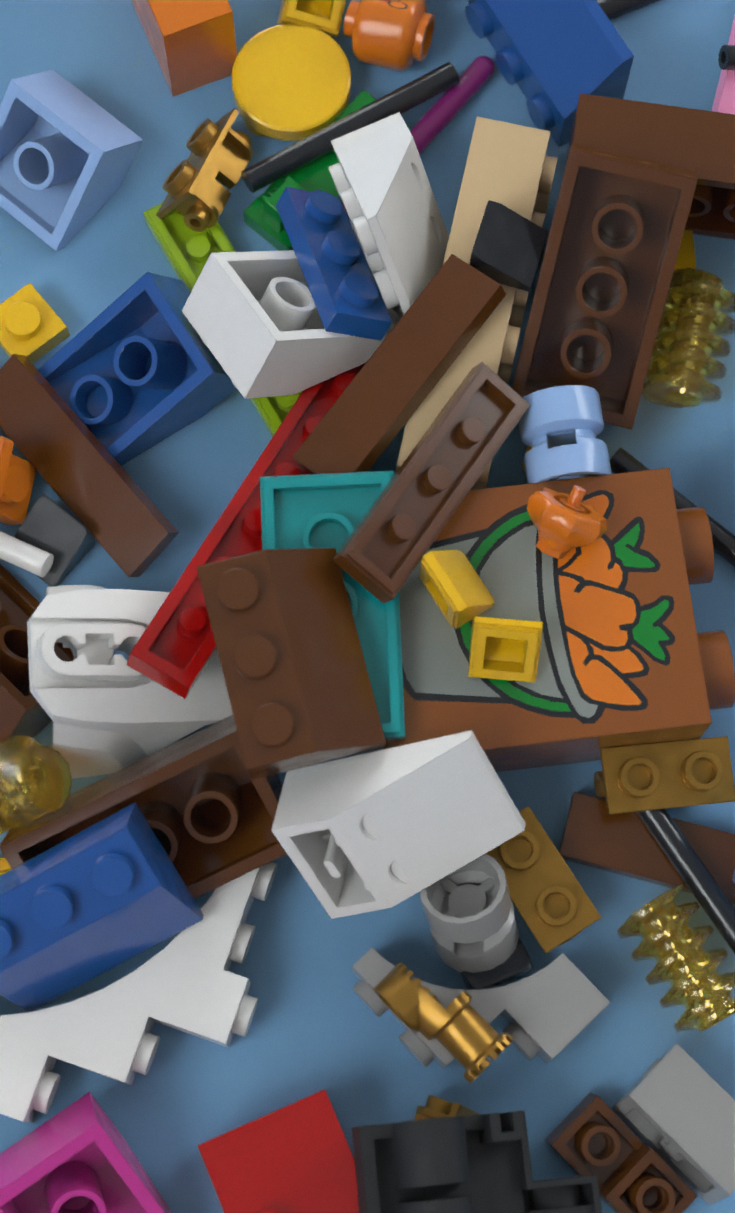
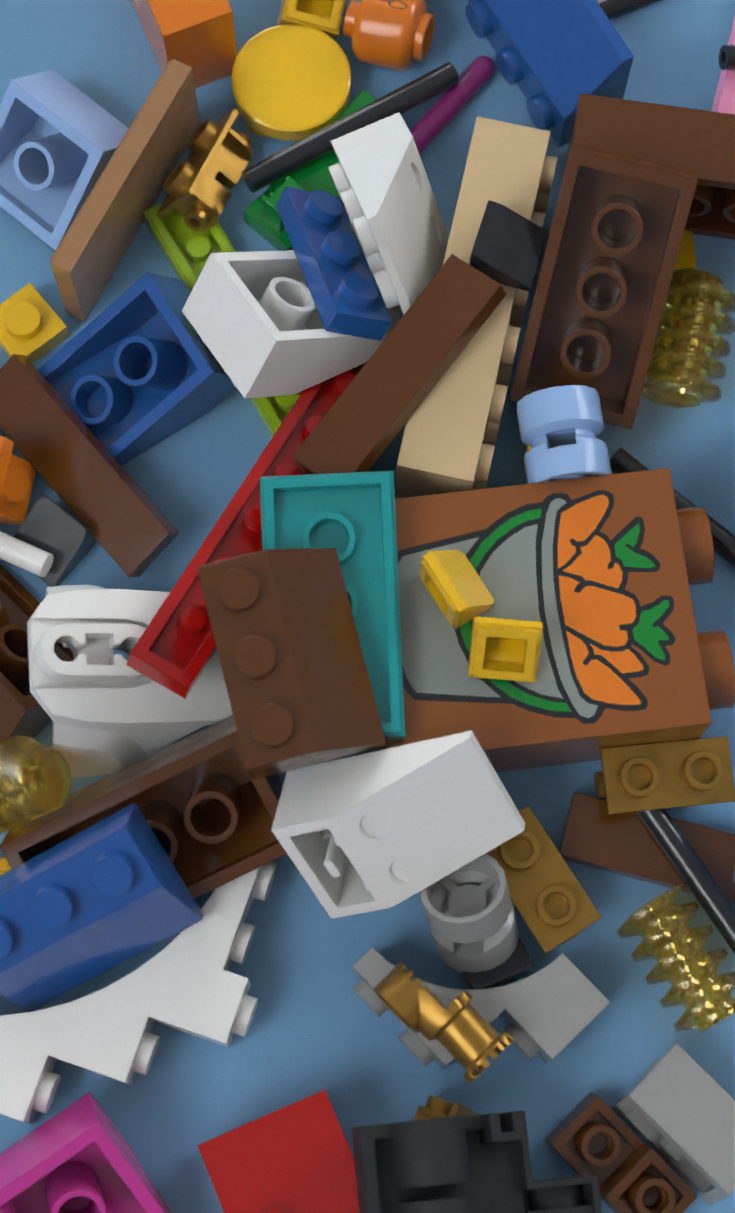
reddish brown tile [332,362,530,604] -> none
orange piece [527,485,607,559] -> none
none -> medium nougat tile [50,59,200,322]

